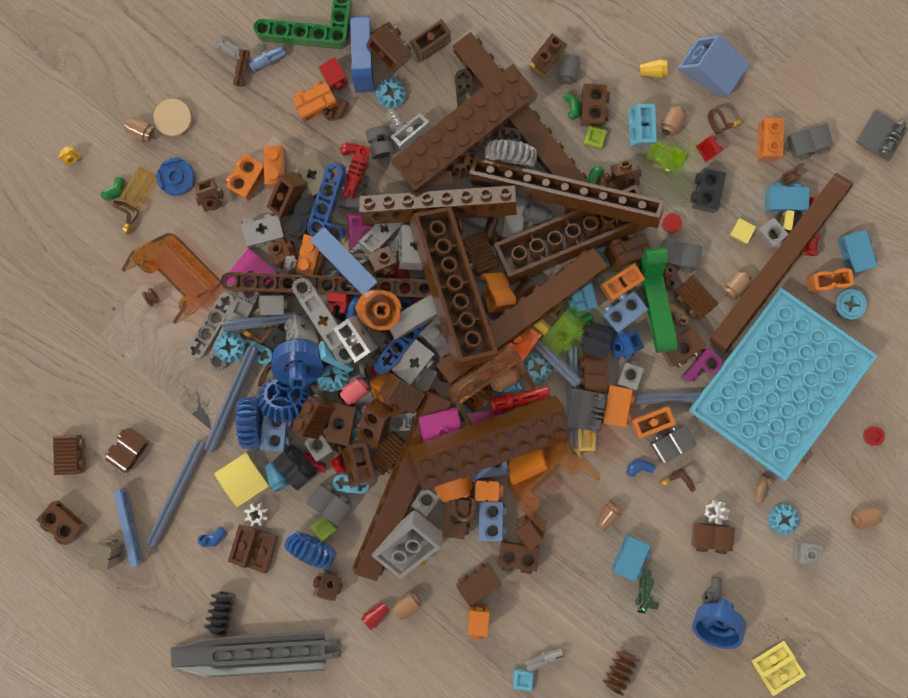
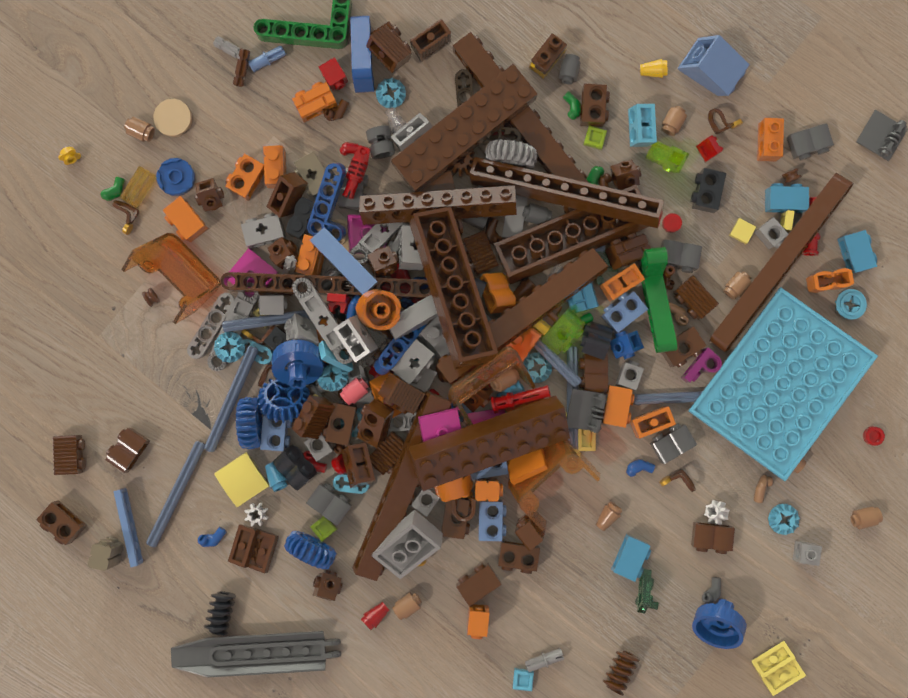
none -> orange brick [163,196,209,242]

